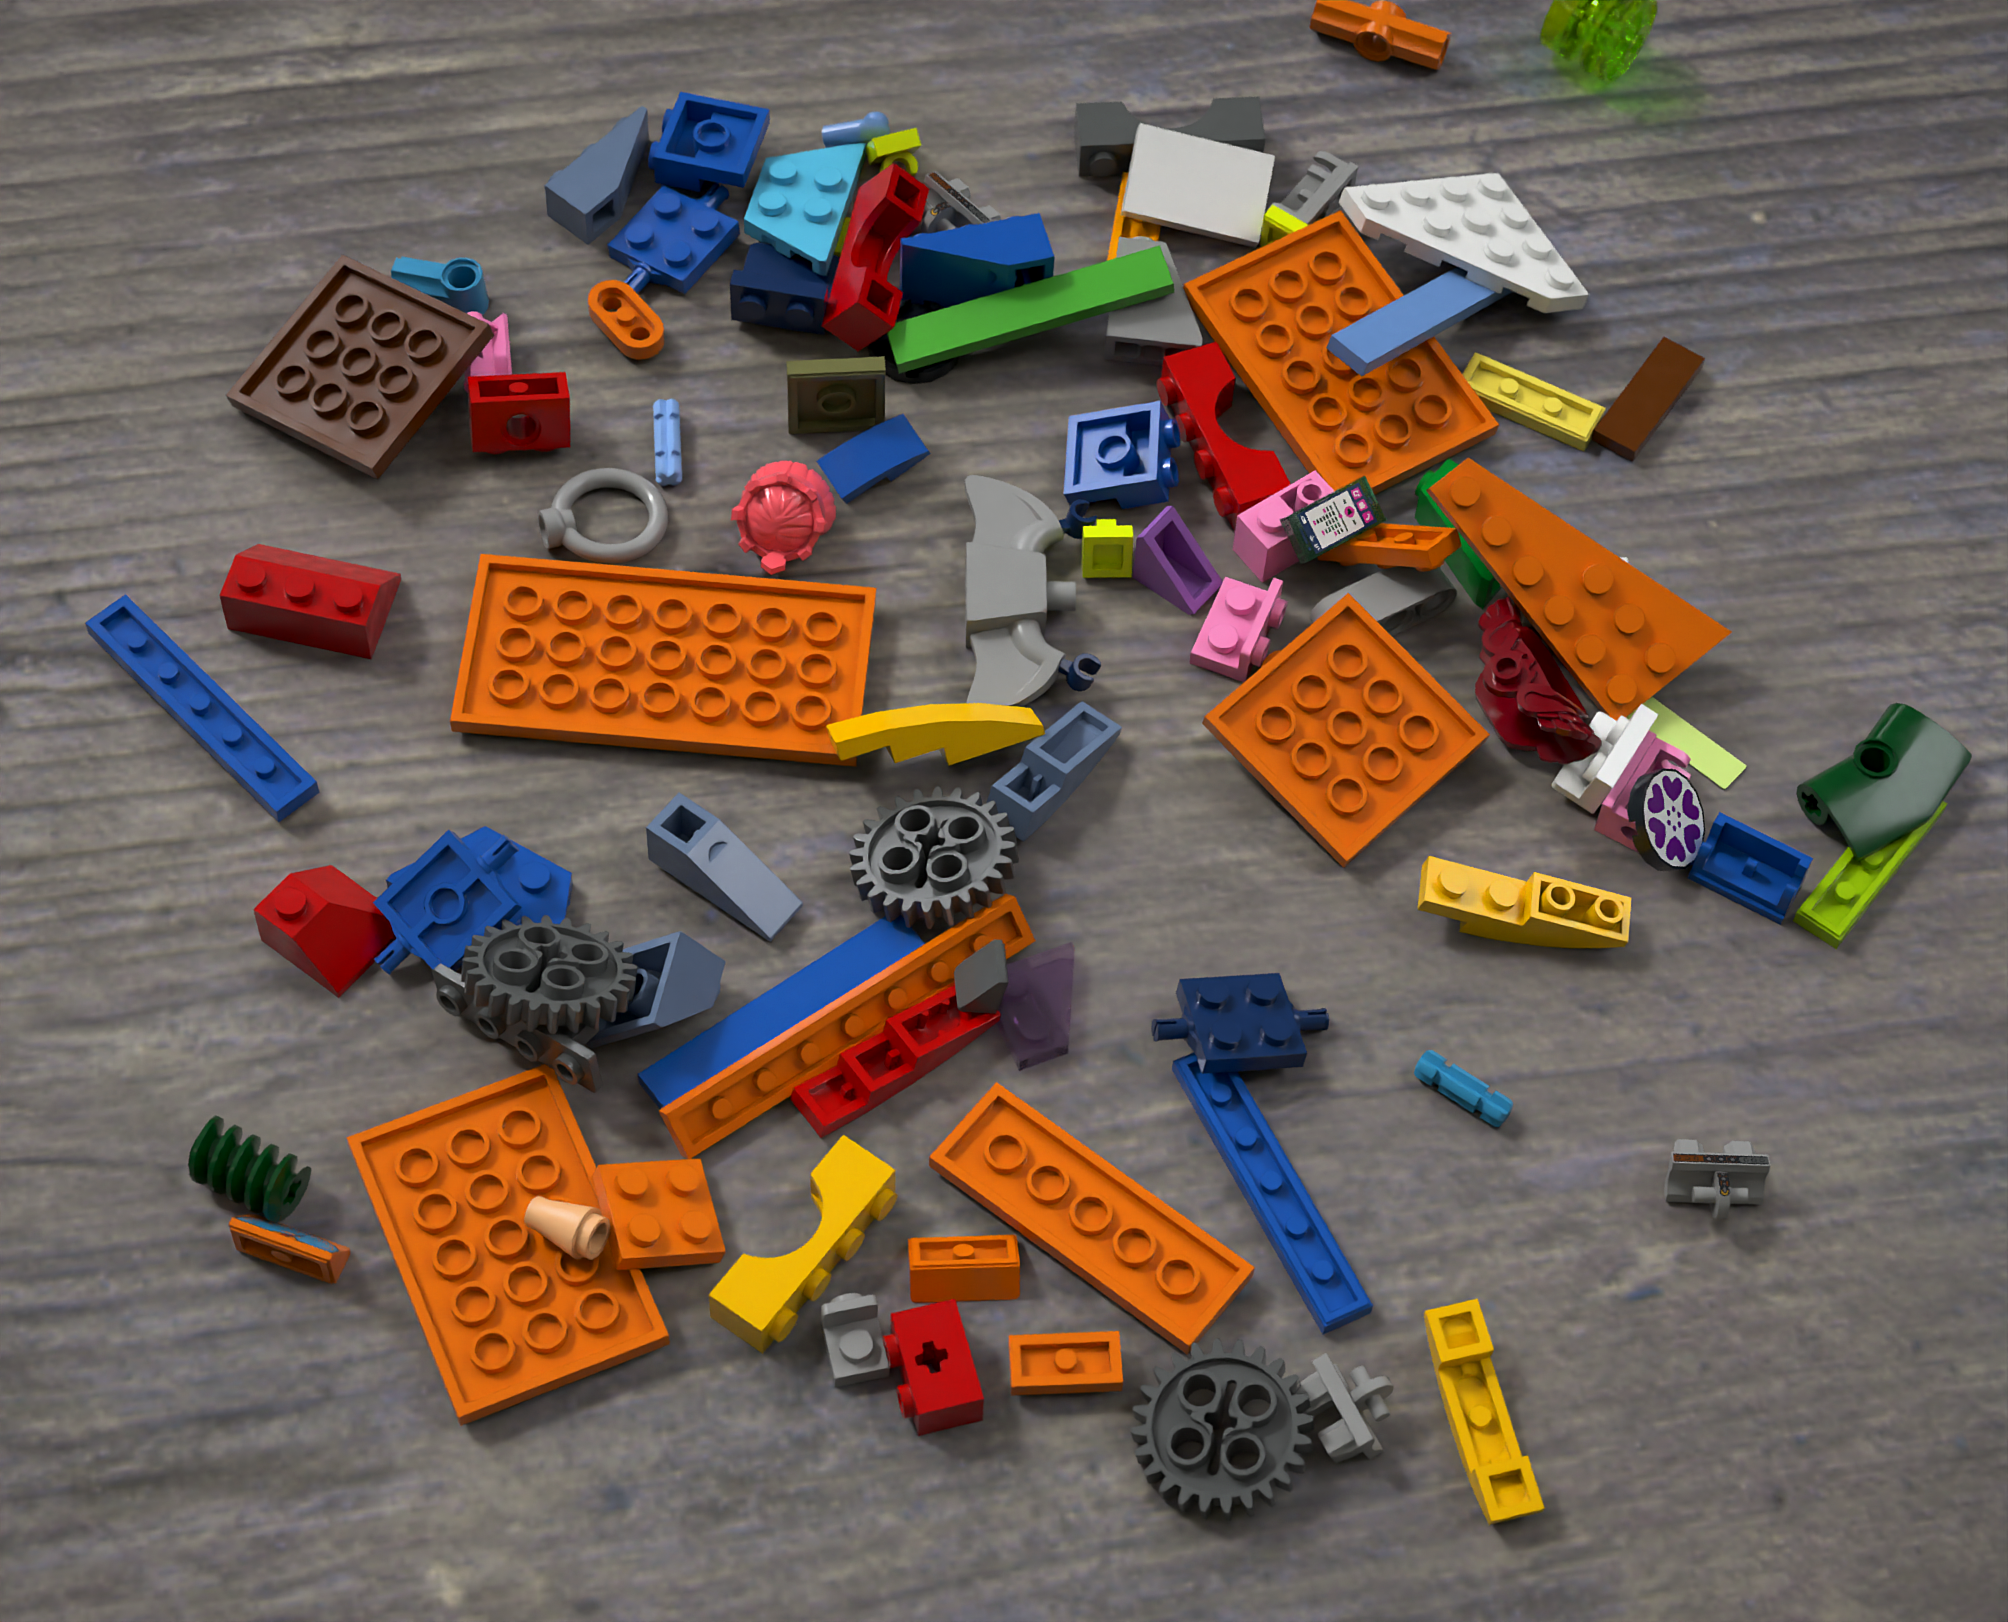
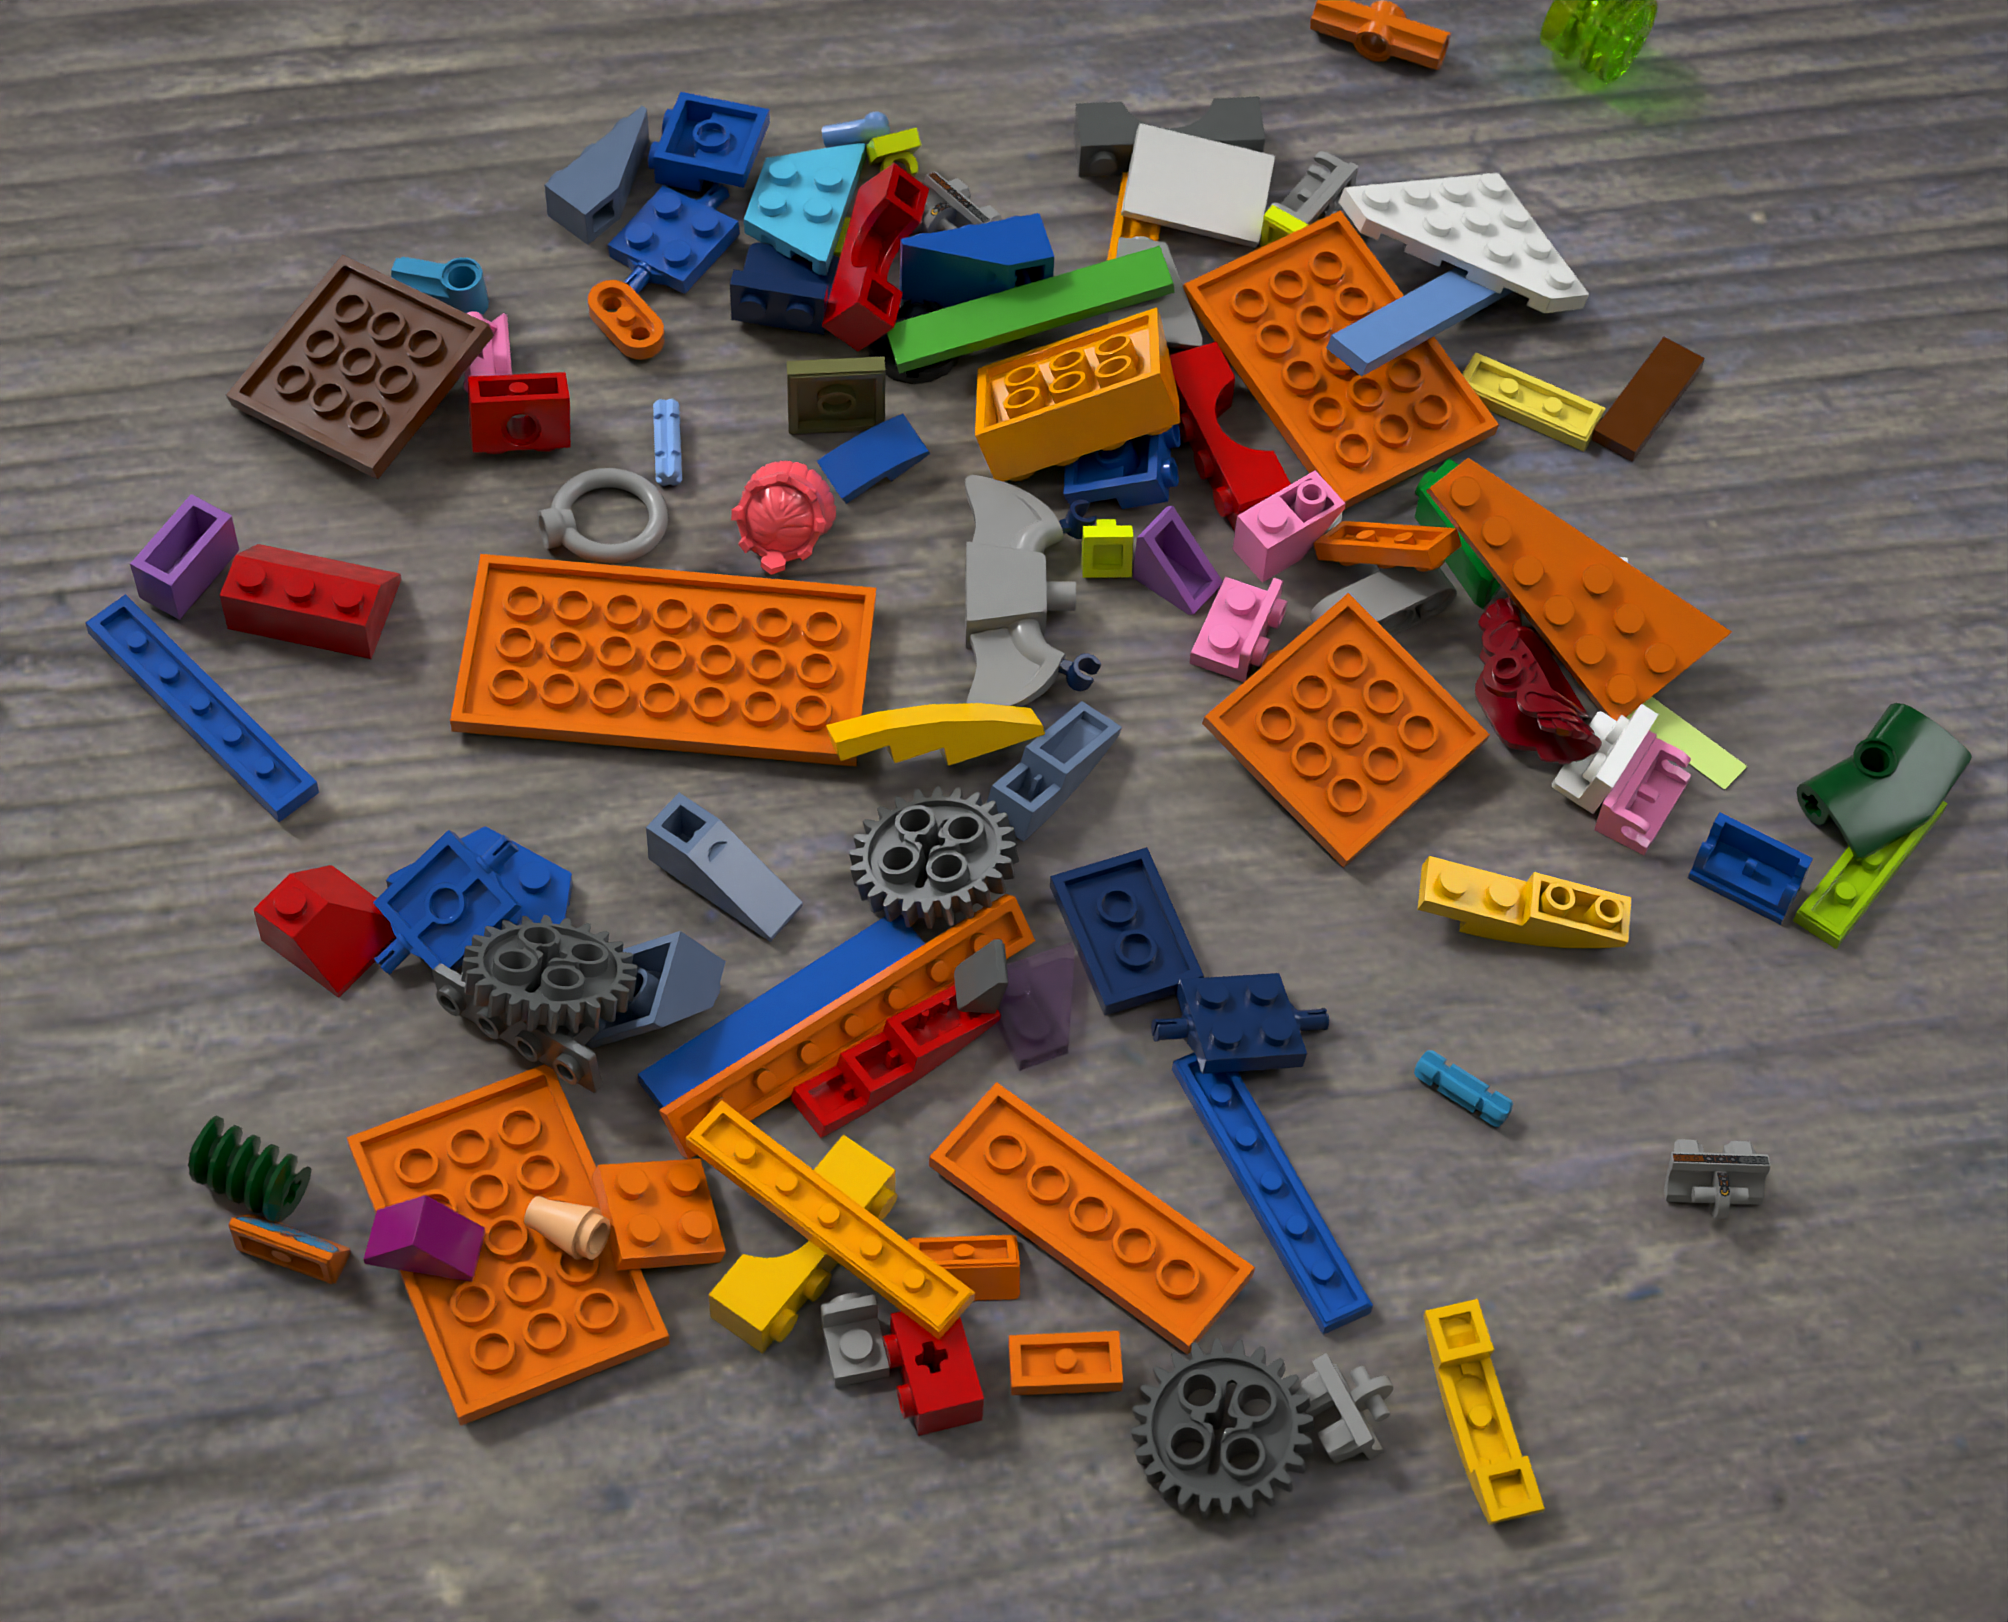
tile [1279,476,1386,564] -> none
tile [1627,768,1705,871] -> none
none -> medium lavender piece [130,494,239,620]
none -> magenta slope [363,1195,485,1282]
none -> light orange tile [686,1100,975,1339]
none -> light orange slope [975,307,1180,482]
none -> dark blue plate [1050,847,1204,1016]

